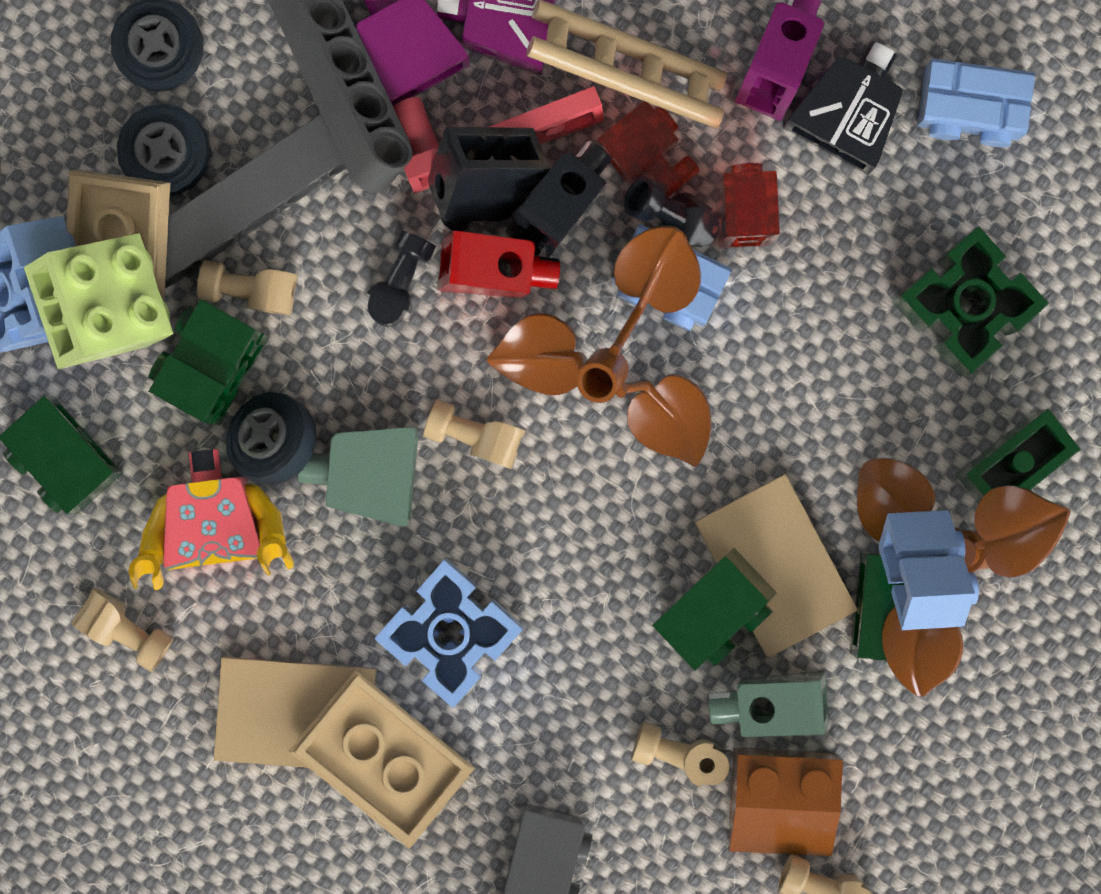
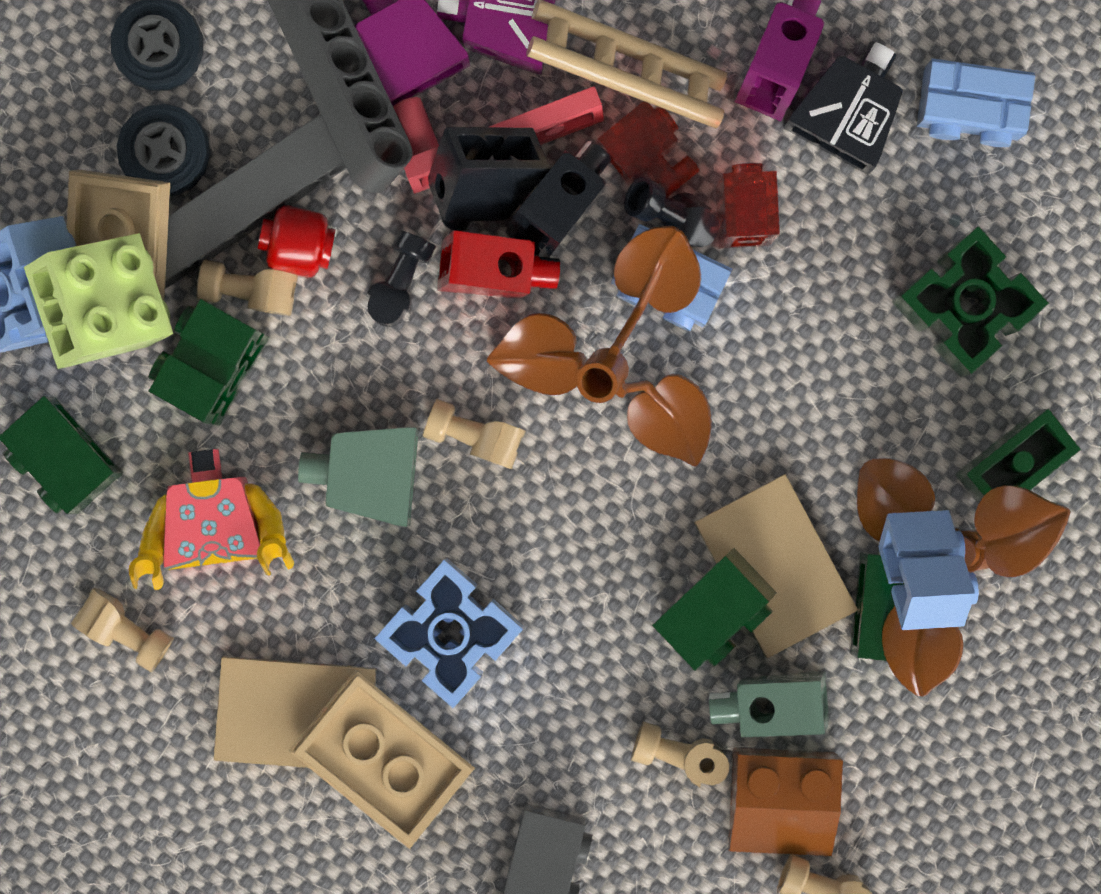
black wheel [226,392,317,485] -> none
none -> red head [257,205,336,278]

